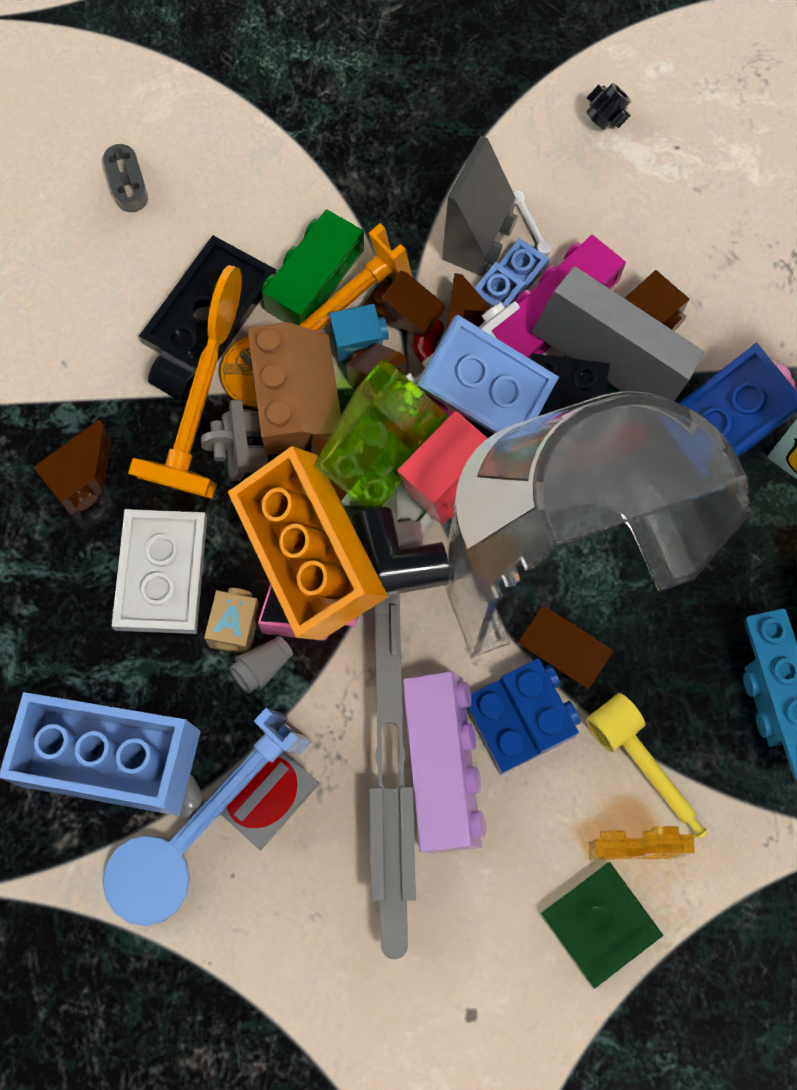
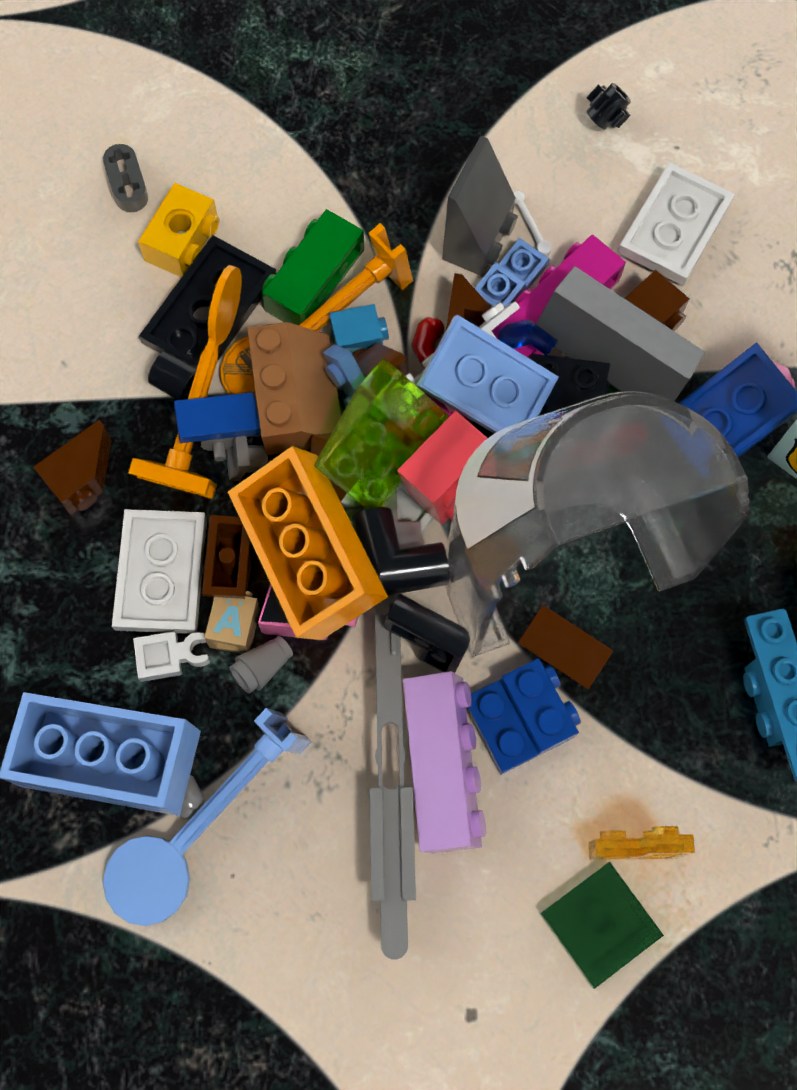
piece [206,747,320,851] -> none
reddish brown slope [363,270,446,337] -> none
light yellow piece [585,693,708,839] -> none
none -> white plate [133,631,210,682]
none -> yellow brick [138,182,220,277]
none -> blue tile [174,392,261,443]
none -> reddish brown slope [202,515,253,599]
none -> medium blue plate [322,344,386,425]
none -> black brick [384,594,470,673]
none -> clear blue arm [497,320,558,356]
none -> white plate [617,162,735,286]

